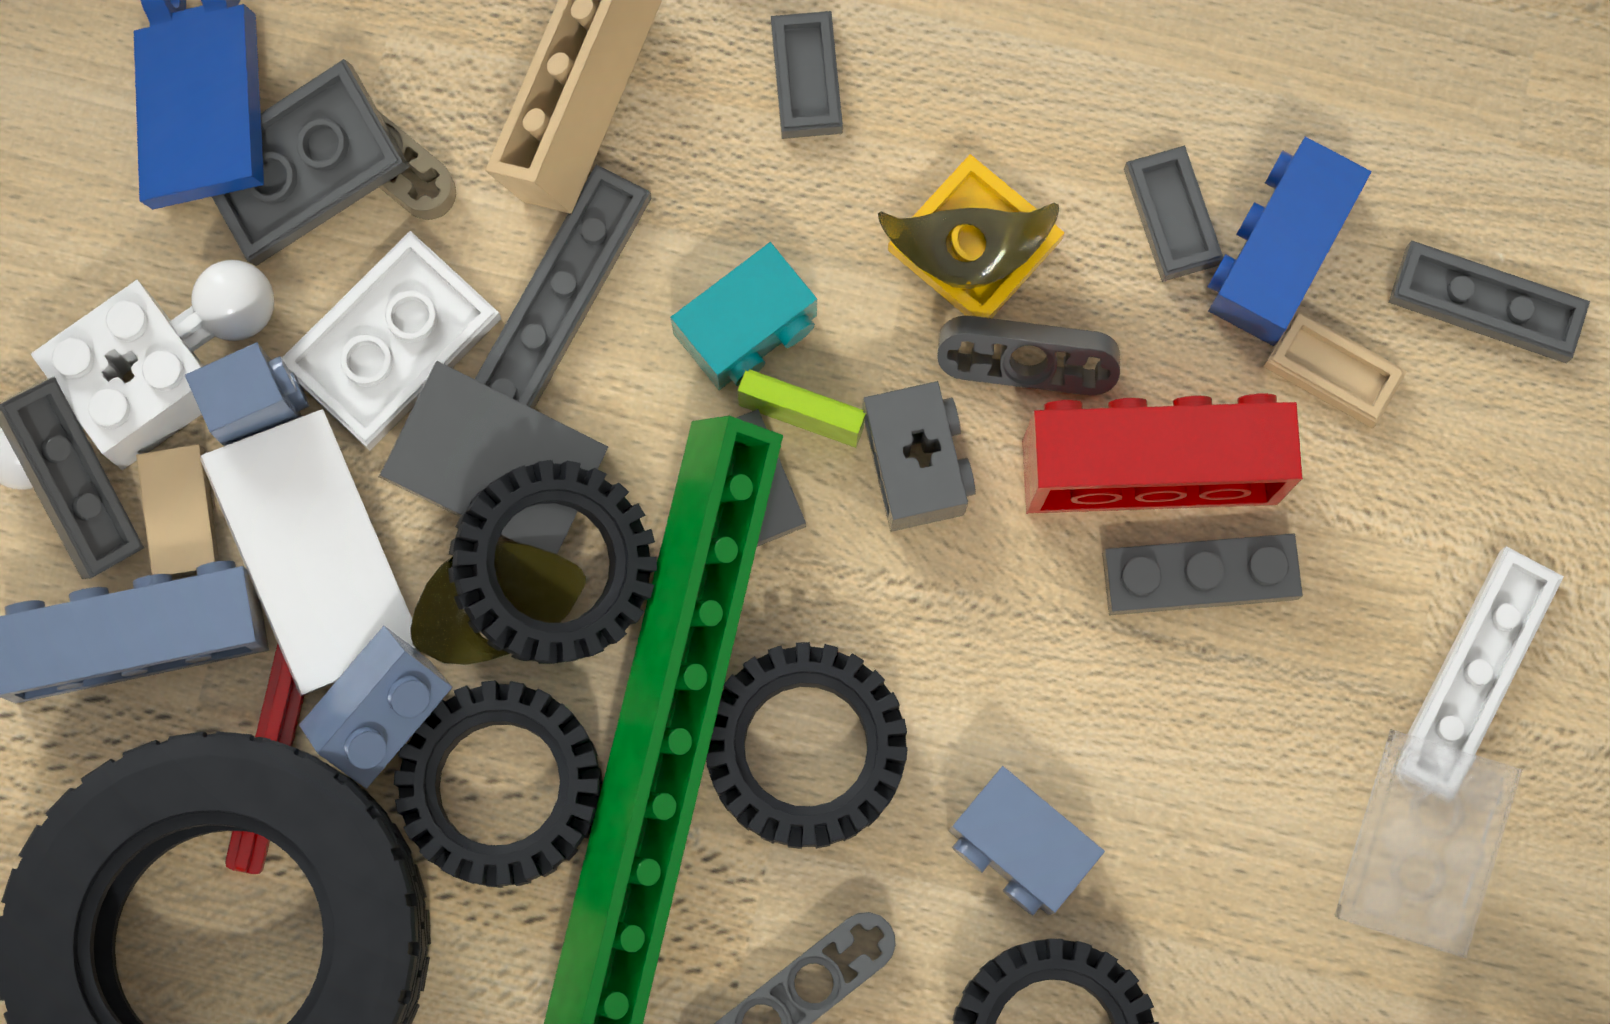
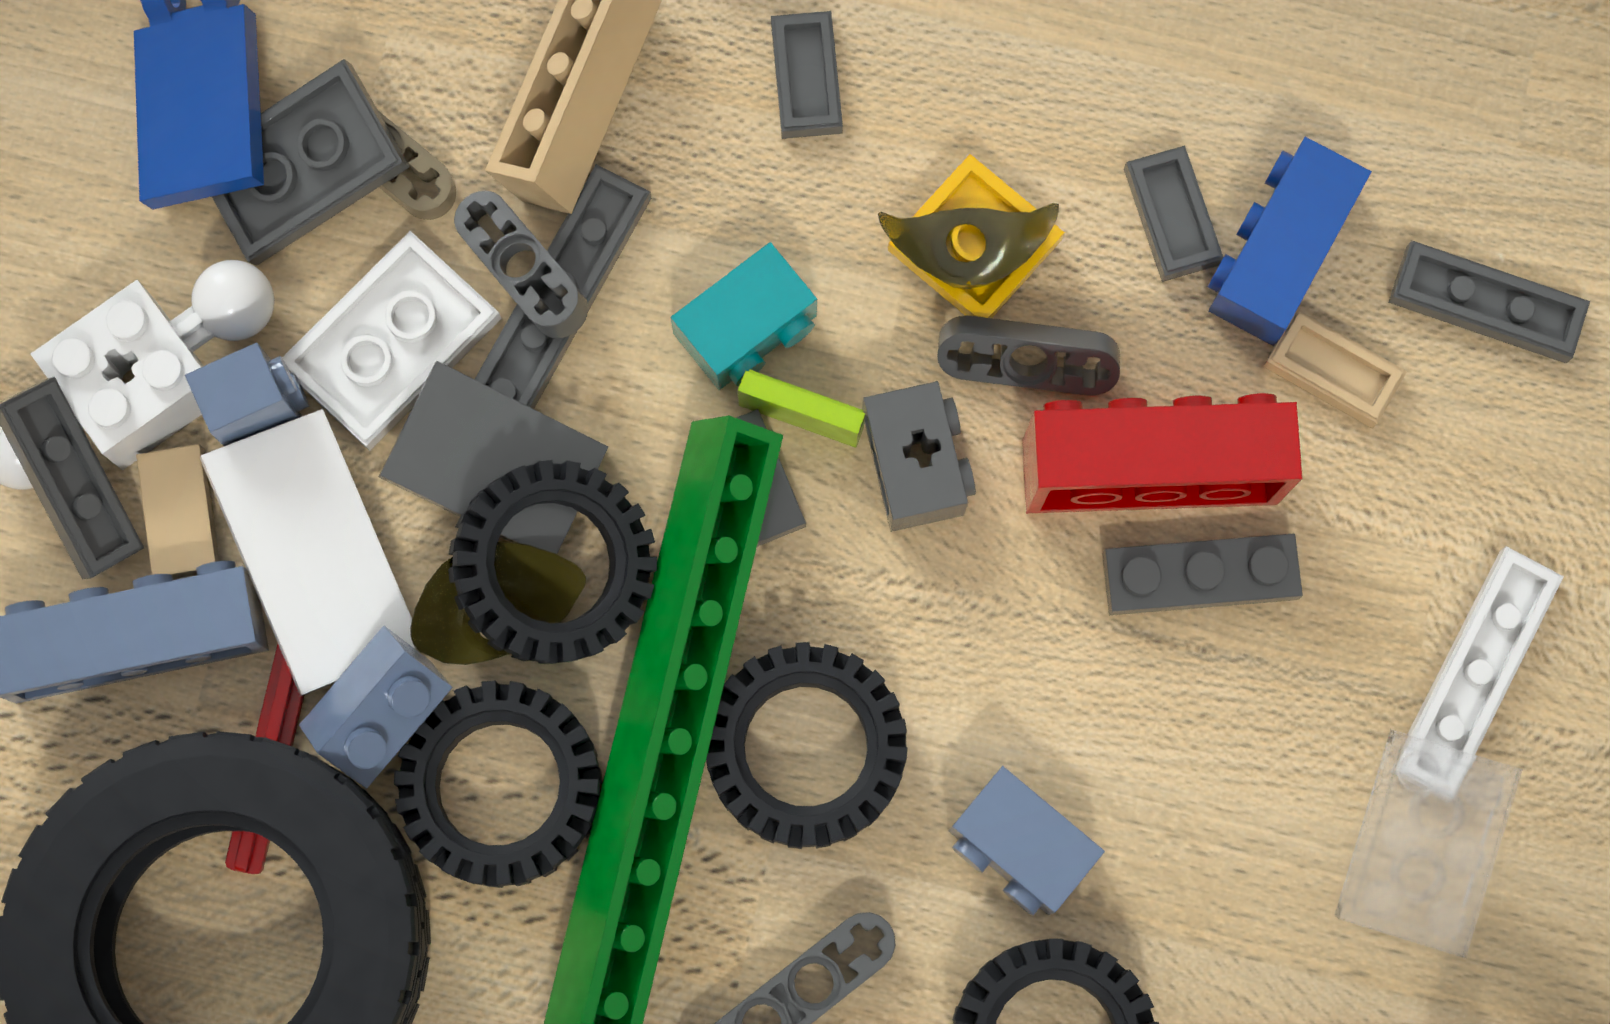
none -> dark grey beam [454,191,588,338]

